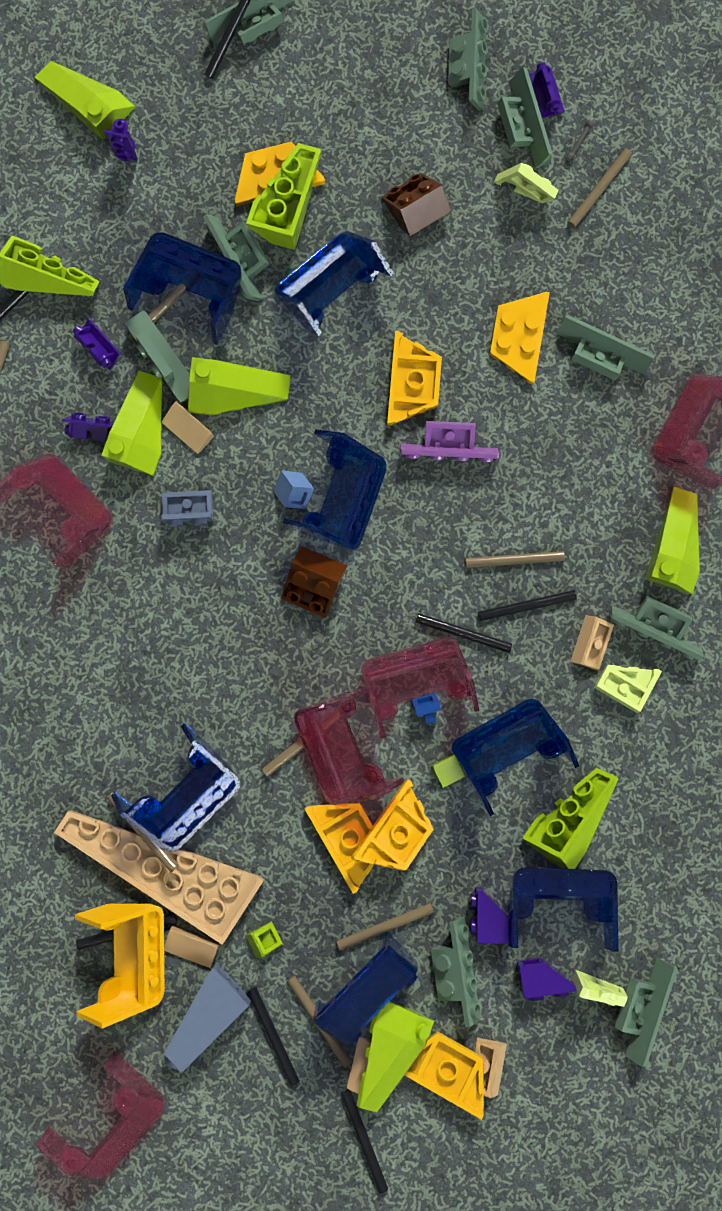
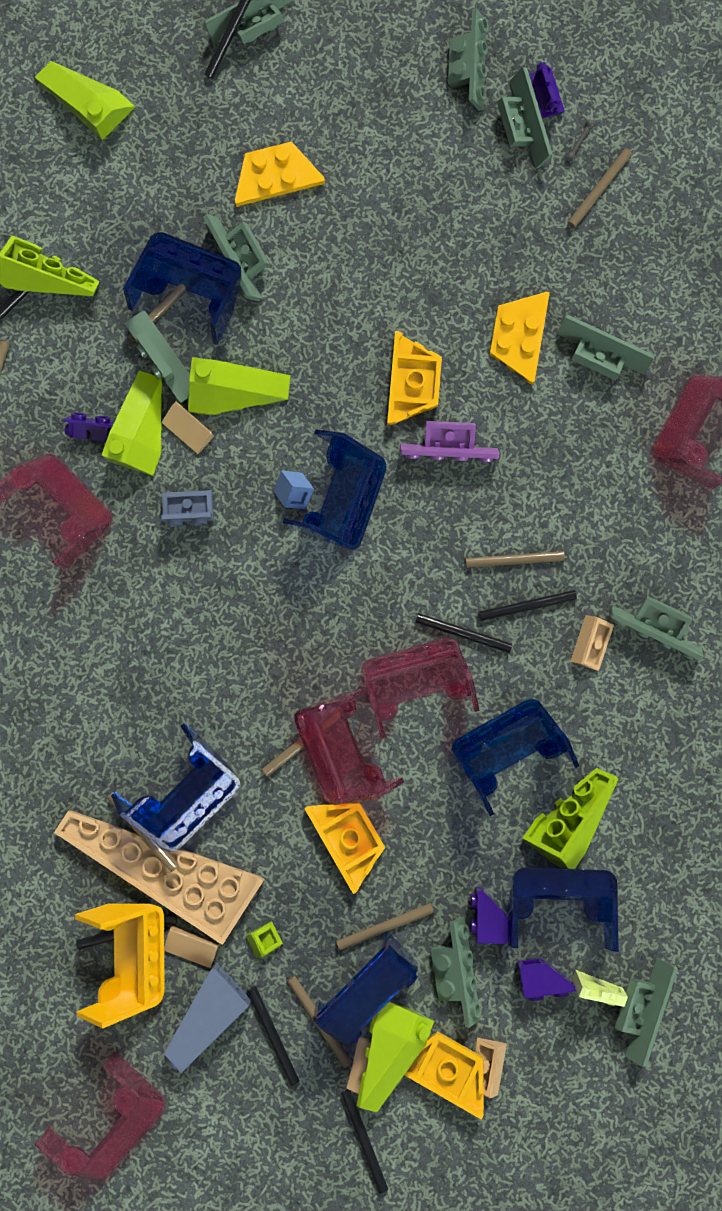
dark purple hinge [72,318,121,370] -> none
dark purple hinge [104,119,138,161] -> none
lime wedge [246,143,322,250] -> none
clear blue windscreen [274,231,394,336] -> none
reddish brown slope [281,546,347,618] -> none
yellow wing [351,779,434,871] -> none
reddish brown slope [381,173,451,236] -> none
blue tile [411,693,441,724] -> none
lime slope [431,754,465,788] -> none
yellowish green wing [494,163,558,203] -> none
yellowish green wing [594,665,662,713] -> none
lime wedge [645,487,700,594] -> none

